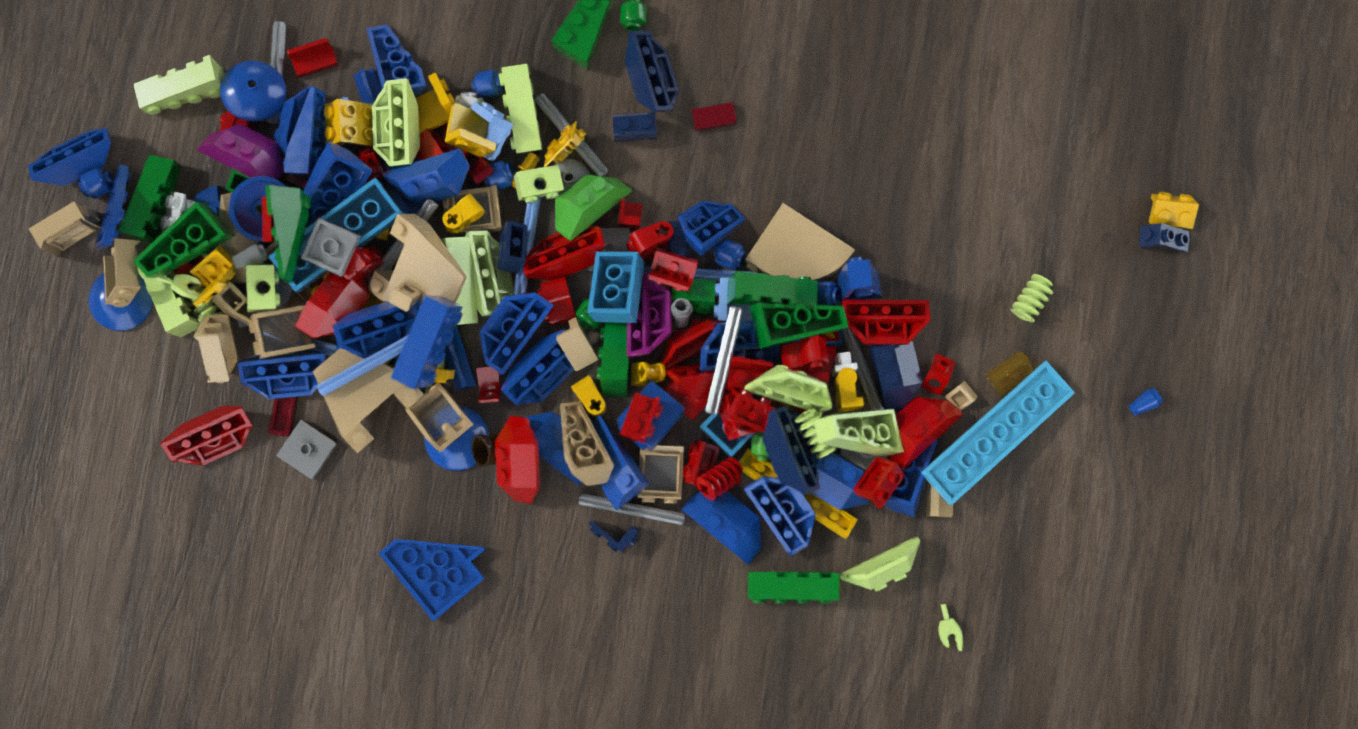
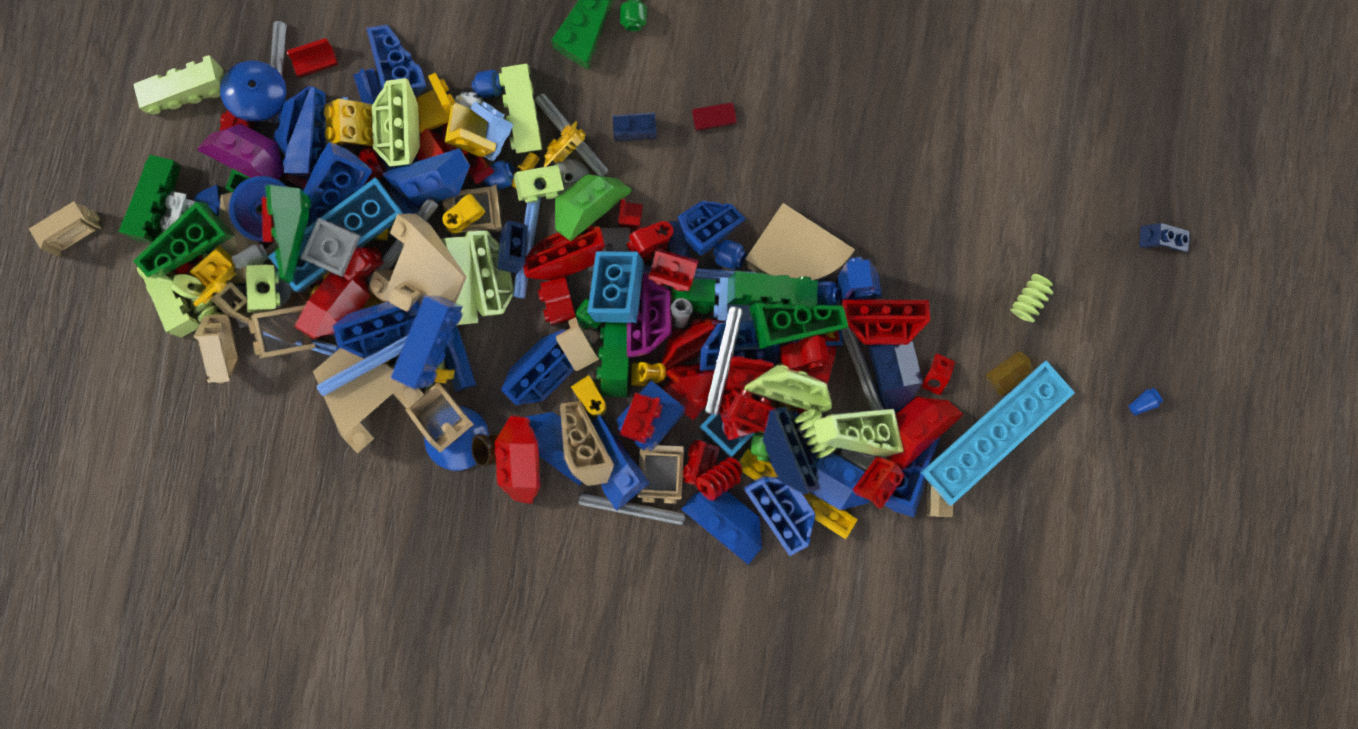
blue wedge [28,128,111,186] -> none
blue head [78,168,114,199] -> none
blue dish [88,273,154,331] -> none
blue wing [95,164,131,250] -> none
tan window [103,238,140,307] -> none
red wedge [160,406,252,466] -> none
blue wedge [237,350,326,399] -> none
dark red tile [268,392,298,437] -> none
light grey plate [276,420,338,480] -> none
blue wing [379,539,486,621] -> none
red bracket [476,366,501,403] -> none
blue wedge [479,292,554,375] -> none
dark blue bracket [588,520,639,552] -> none
dark blue wedge [625,30,679,112] -> none
green wedge [747,571,839,603] -> none
yellow hips [831,352,864,413] -> none
yellowish green wedge [839,537,920,591] -> none
yellowish green hand [938,604,963,651] -> none
tan slope [945,381,978,411] -> none
yellow bracket [1149,192,1199,229] -> none

